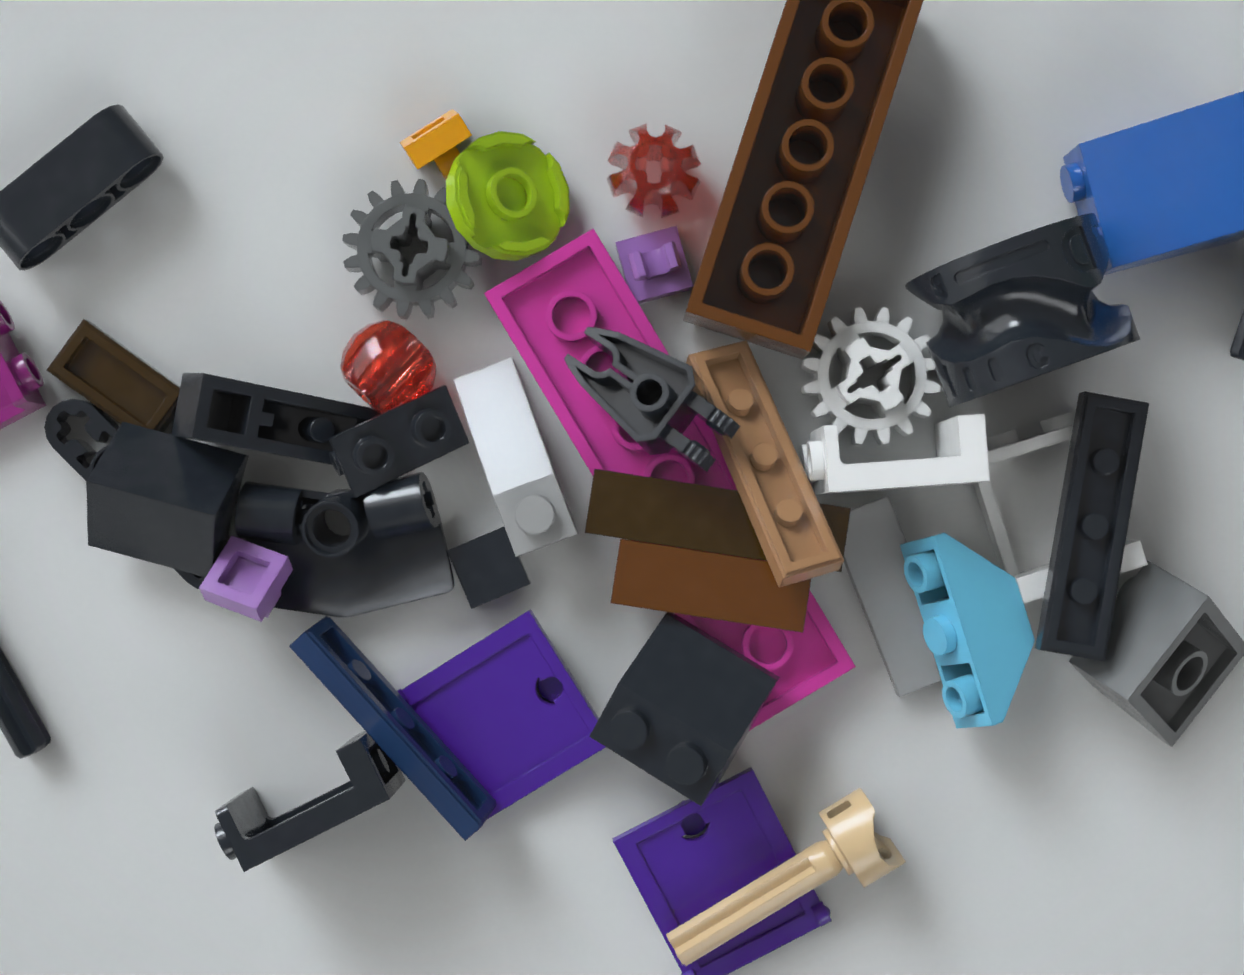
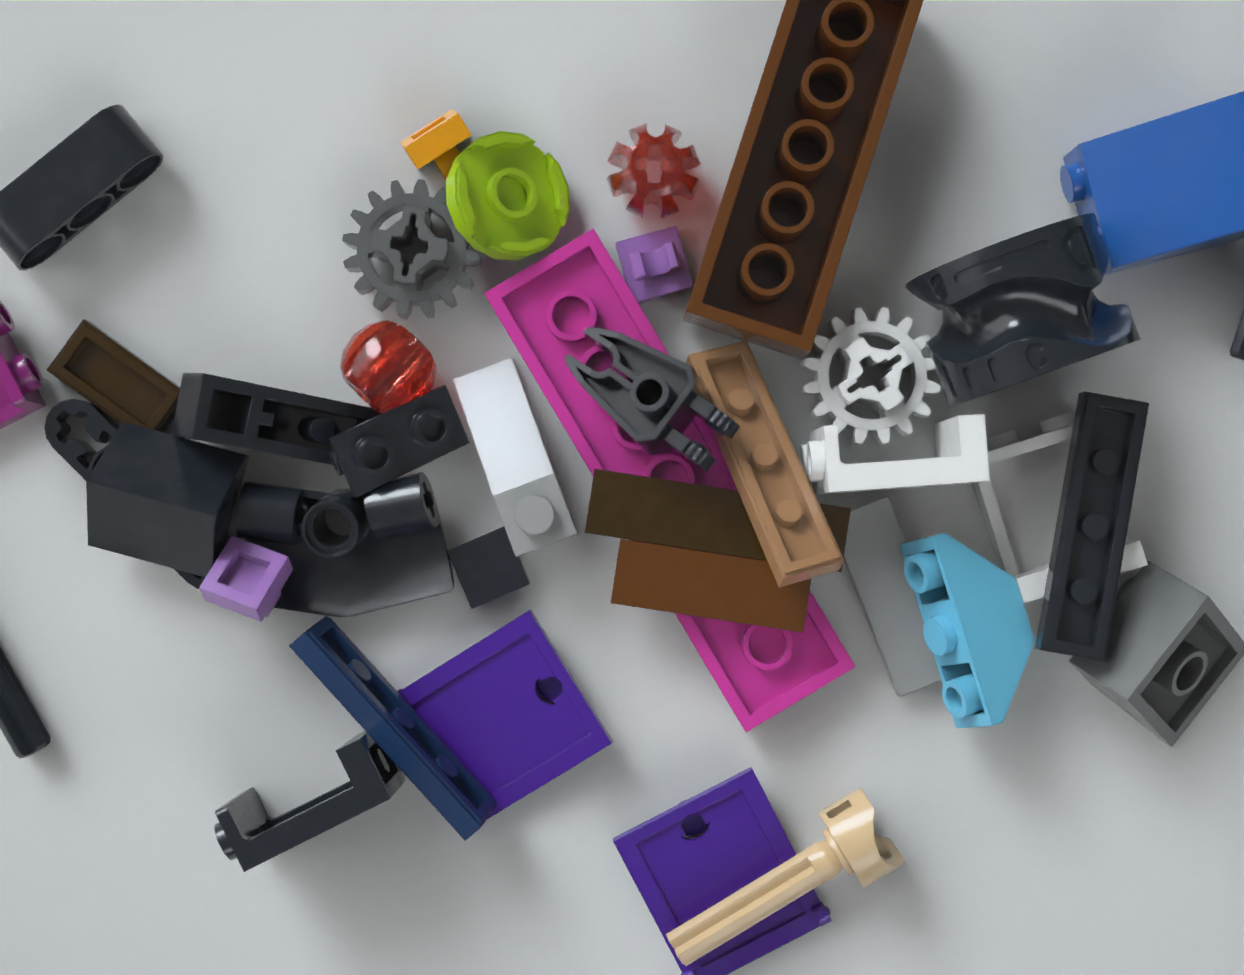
black slope [589,612,780,806] -> none

